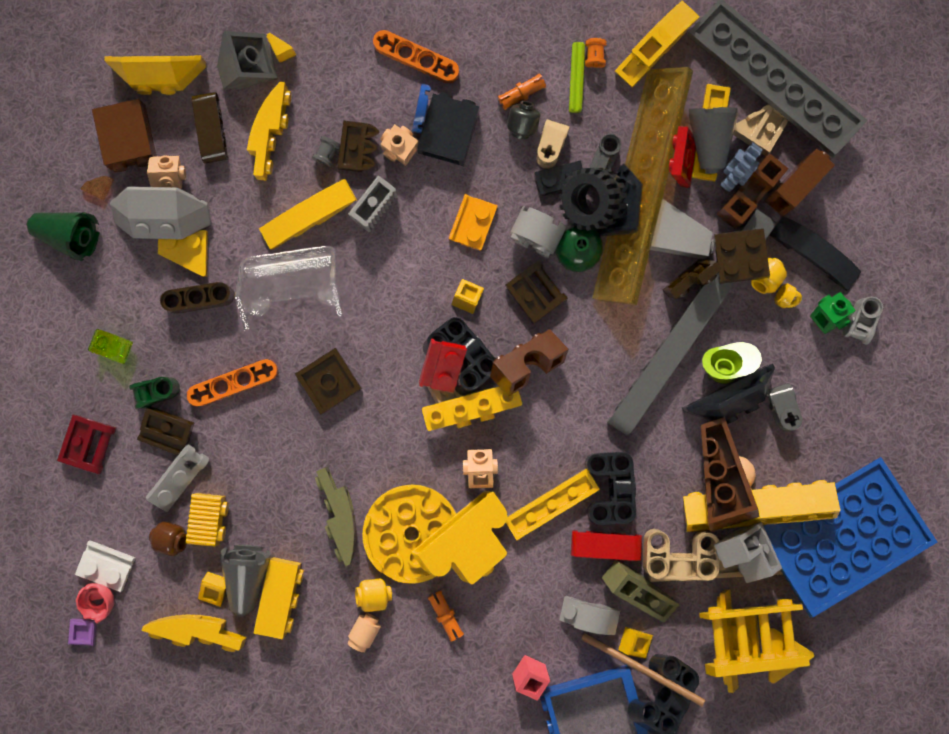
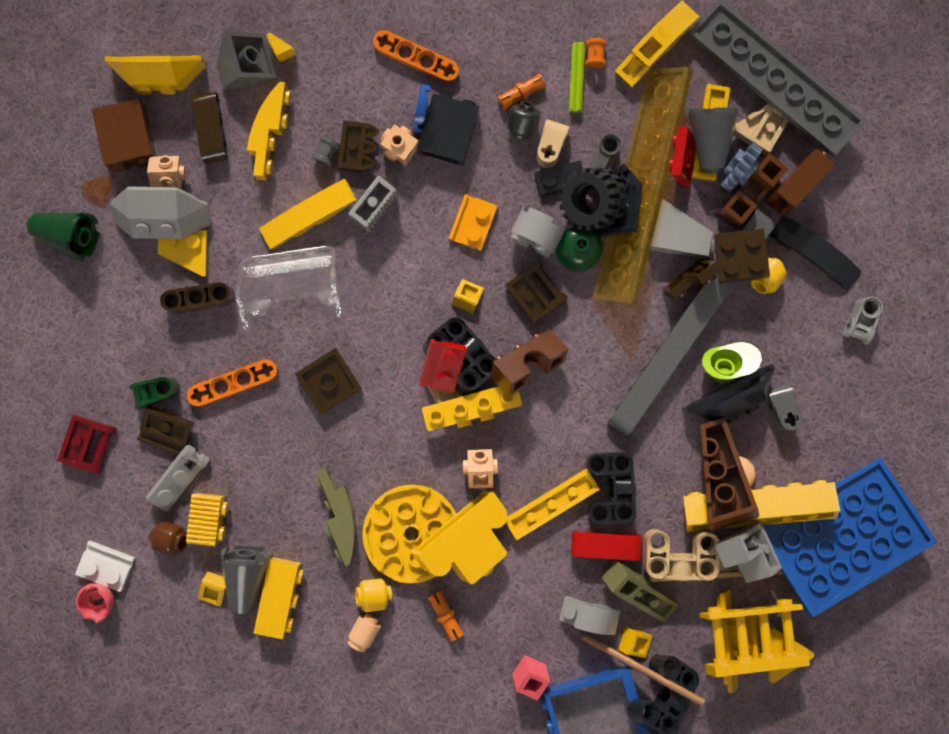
medium lavender tile [68,619,96,646] -> none
clear neon green bracket [88,329,133,364] -> none
yellow slope [142,615,247,652] -> none
yellow tile [774,283,802,308] -> none
green brick [810,292,856,334] -> none

